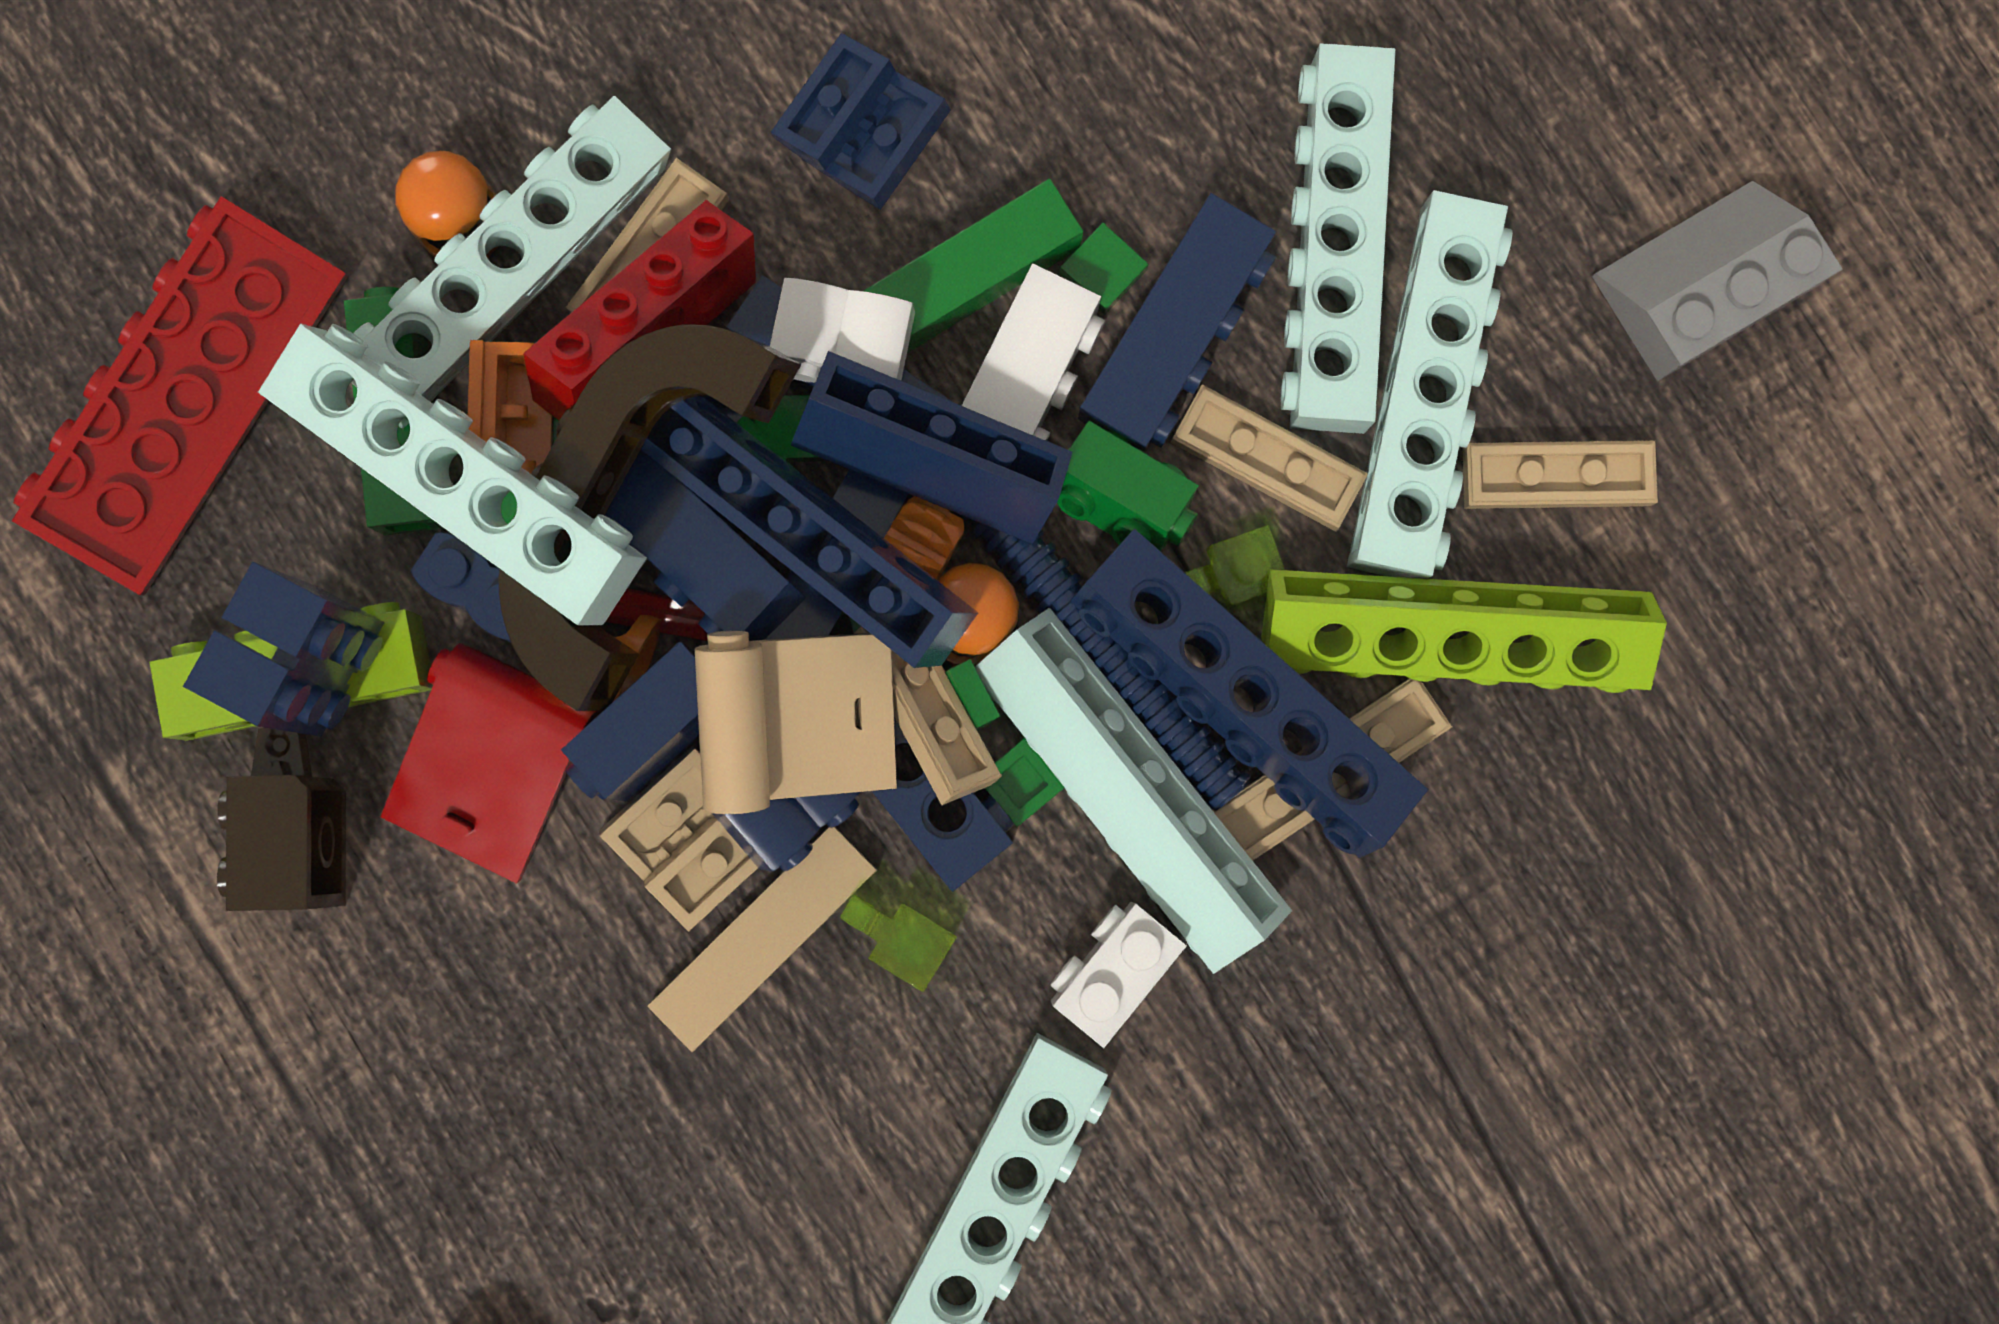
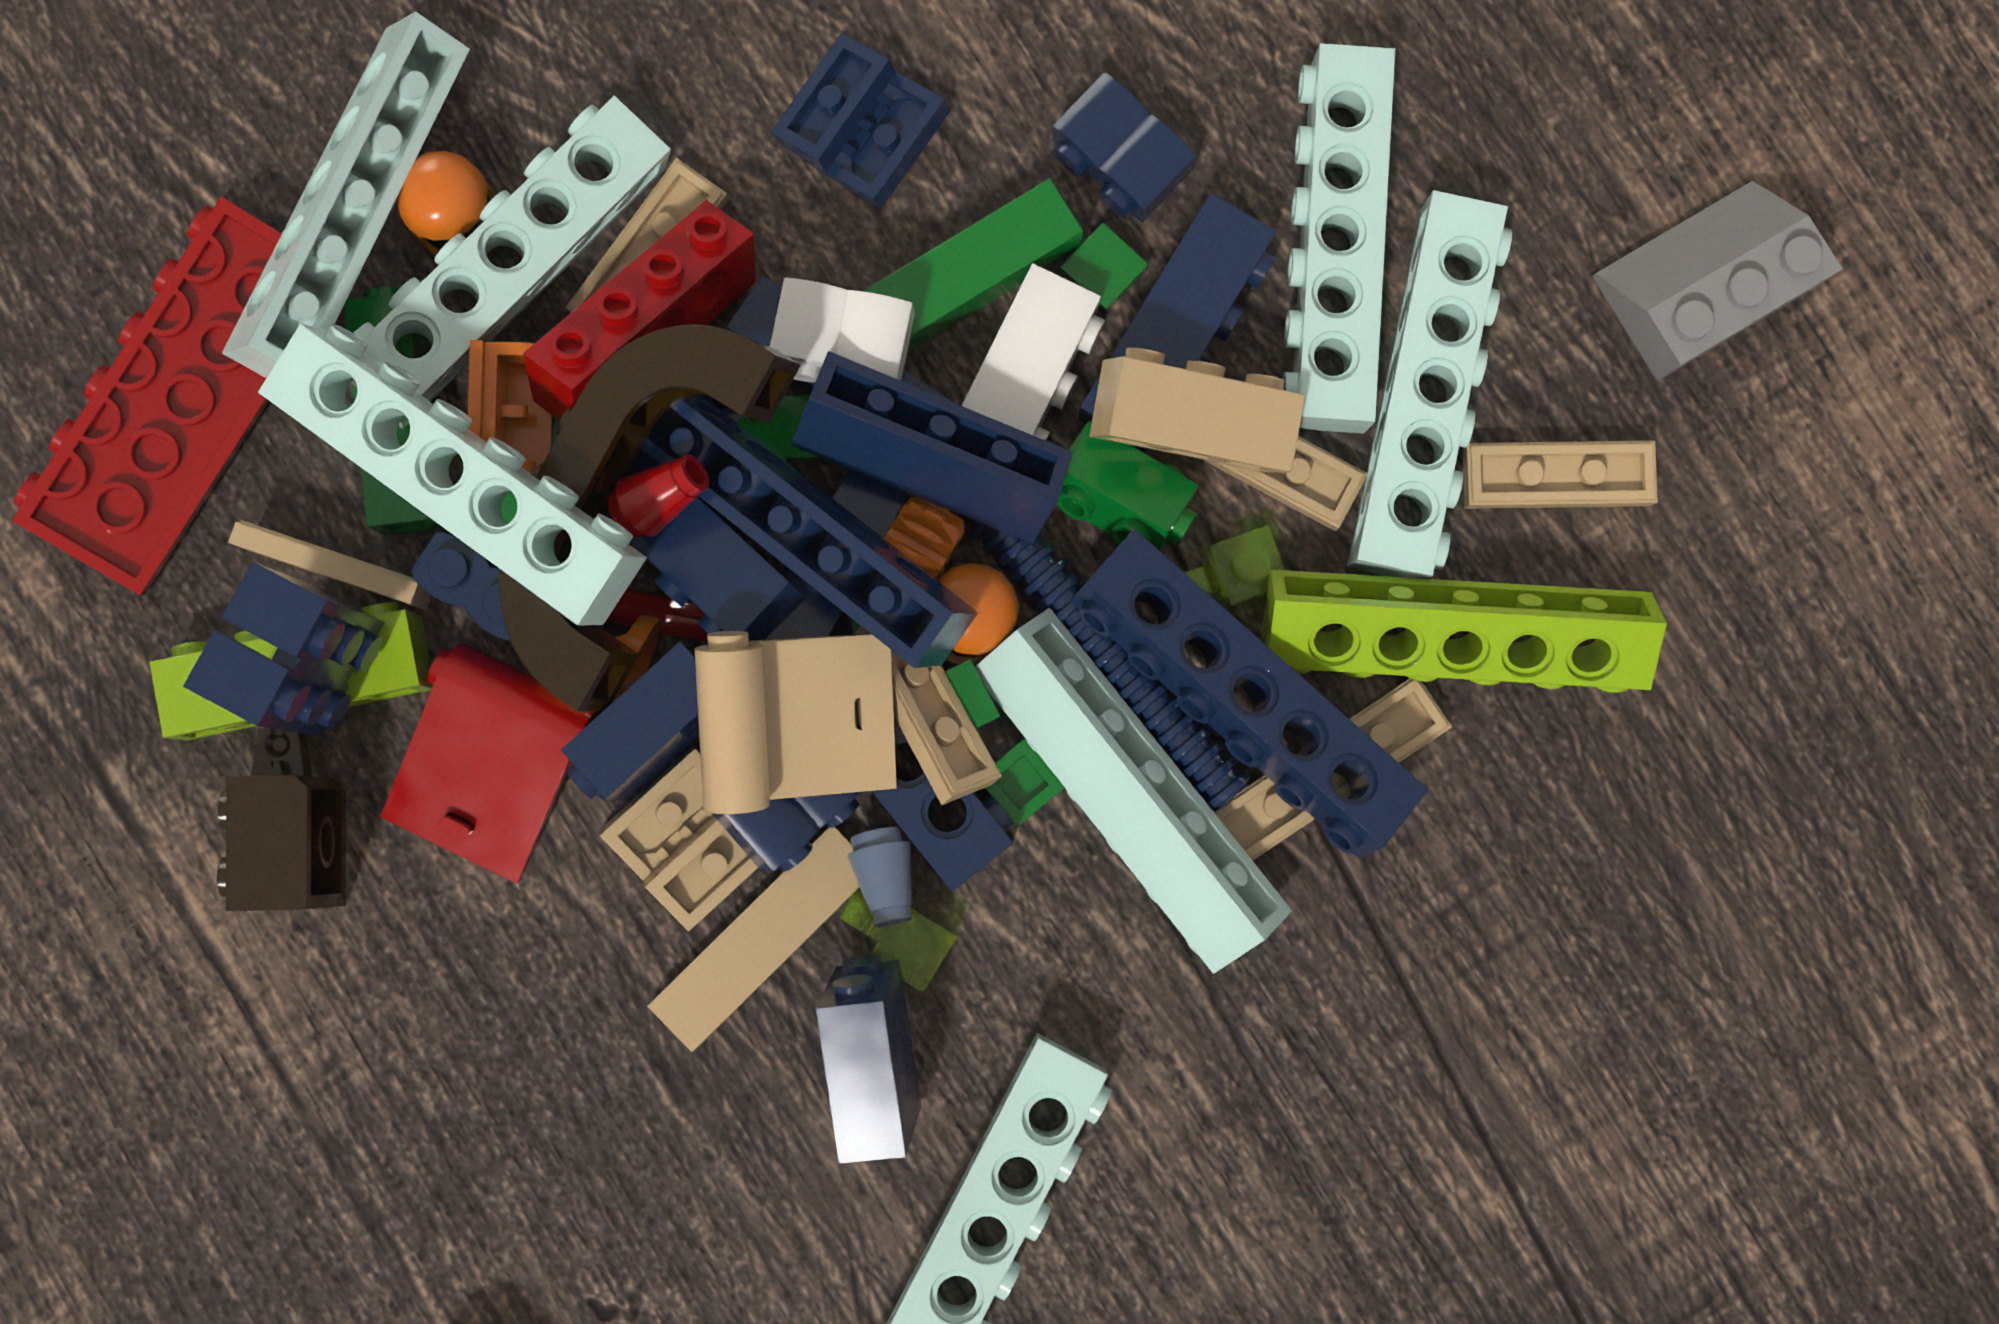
white brick [1050,902,1187,1048] -> none
none -> light aqua brick [222,11,470,378]
none -> tan tile [228,520,432,611]
none -> red cone [608,454,709,538]
none -> brick [816,954,921,1163]
none -> sand blue cone [847,827,913,927]
none -> dark blue brick [1052,72,1196,223]
none -> tan brick [1089,348,1305,473]

